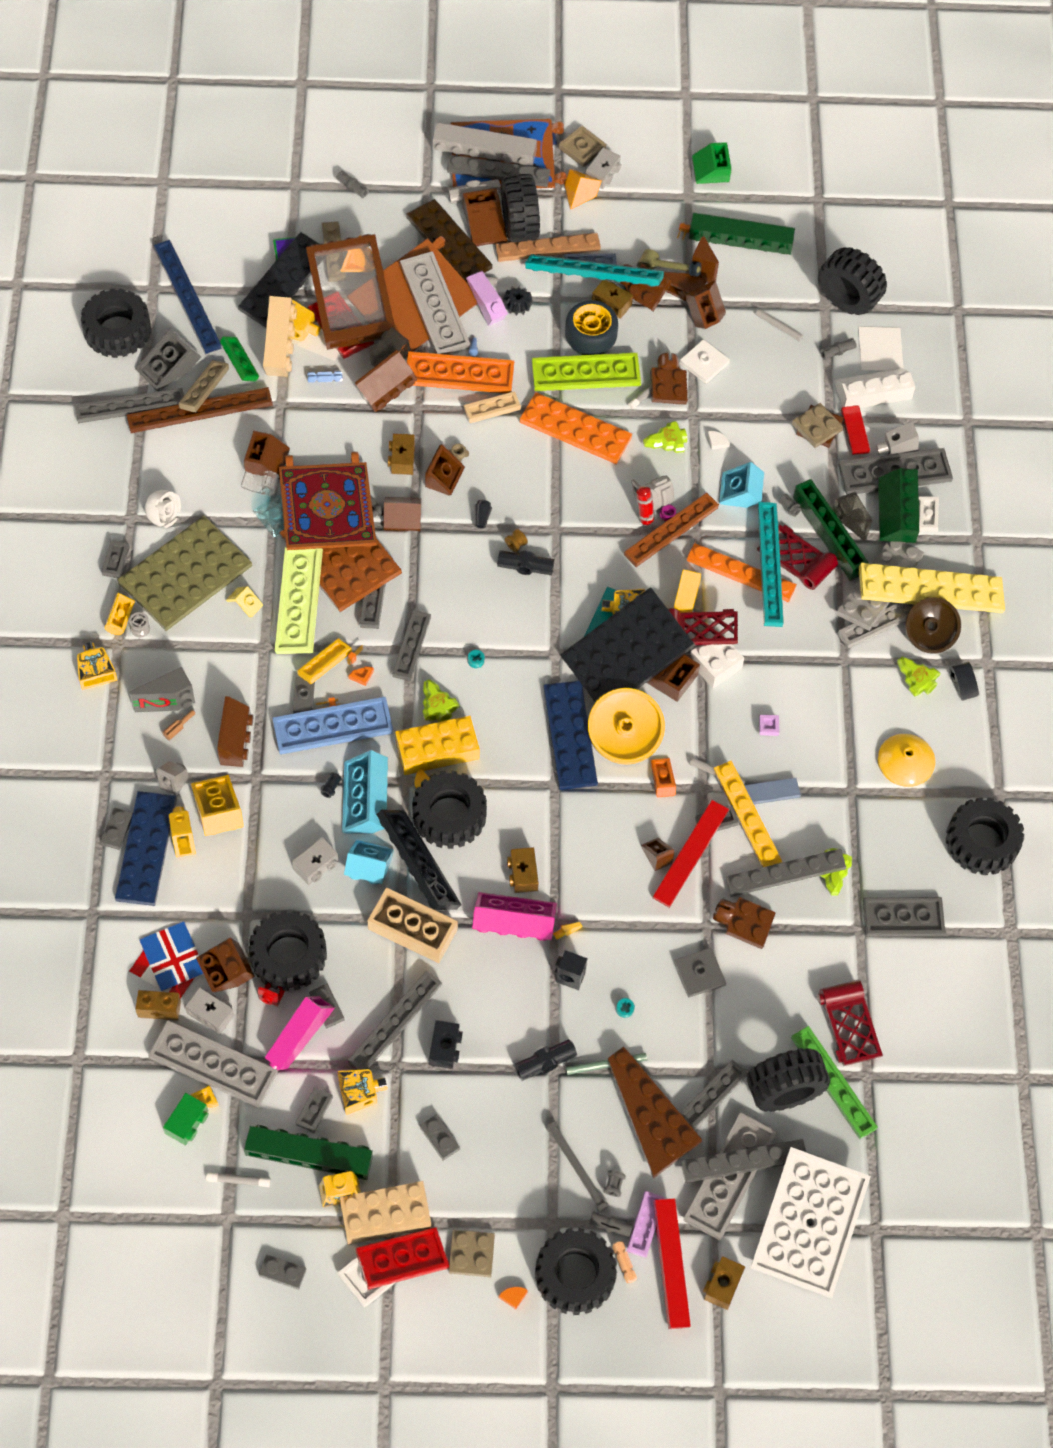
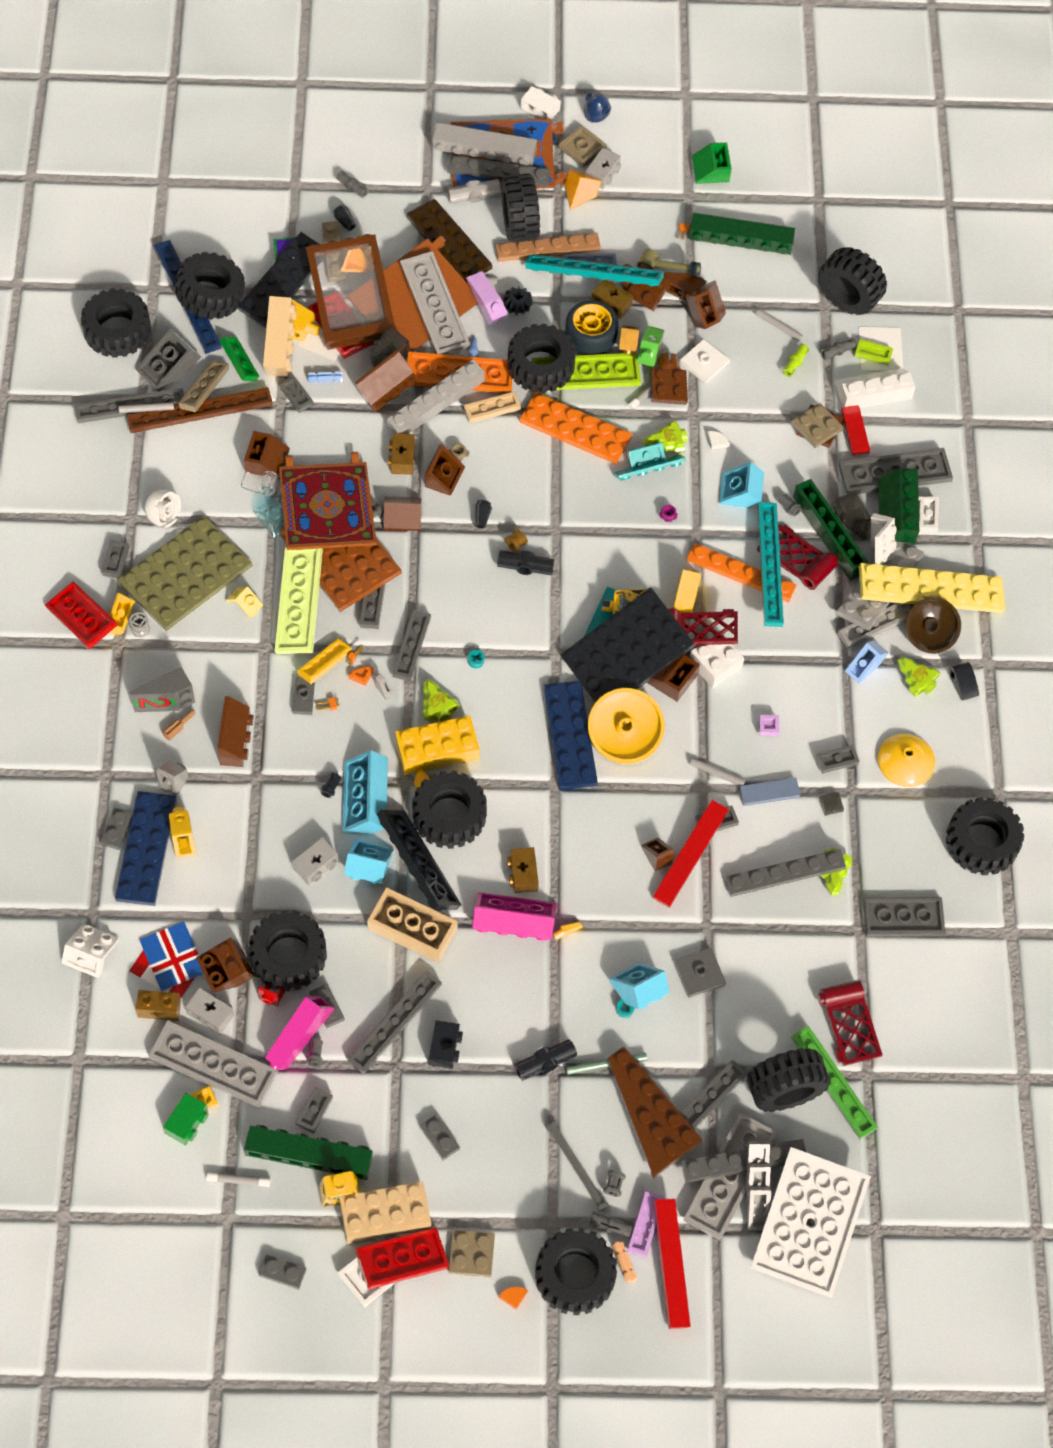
torso [77,642,117,690] -> none
yellow slope [191,775,244,836] -> none
medium blue plate [272,697,393,755] -> none
torso [337,1069,387,1115] -> none
reddish brown slope [463,188,507,246] -> none
black brick [554,950,588,990] -> none
dark orange plate [624,493,719,567] -> none
light grey piece [631,475,674,525] -> none
orange slope [651,758,676,797] -> none
reddish brown slope [692,236,719,283] -> none
pearl gold brick [703,1256,746,1310] -> none
reddish brown plate [713,897,776,949] -> none
yellow plate [714,761,782,868] -> none
light grey torso [876,422,919,455] -> none
none -> red tile [45,581,118,650]
none -> white bracket [62,924,119,978]
none -> bar [119,403,174,413]
none -> black tyre [175,252,245,320]
none -> dark grey plate [279,377,314,413]
none -> dark grey pin [306,1039,323,1067]
none -> black cone [333,205,356,231]
none -> light grey tile [375,674,392,700]
none -> light grey brick [387,359,484,434]
none -> black tyre [507,323,576,393]
none -> white brick [521,86,560,120]
none -> dark blue helmet [584,93,611,123]
none -> medium azure slope [609,963,670,1009]
none -> bracket [613,442,686,480]
none -> brick [619,325,639,354]
none -> bright green torso [637,326,665,367]
none -> light grey slope [746,1141,771,1230]
none -> lime pin [782,344,810,377]
none -> dark grey plate [816,745,860,774]
none -> clear smoke tile [819,792,844,816]
none -> light blue slope [845,641,888,683]
none -> lime tile [854,339,894,366]
none -> white bracket [871,513,896,565]

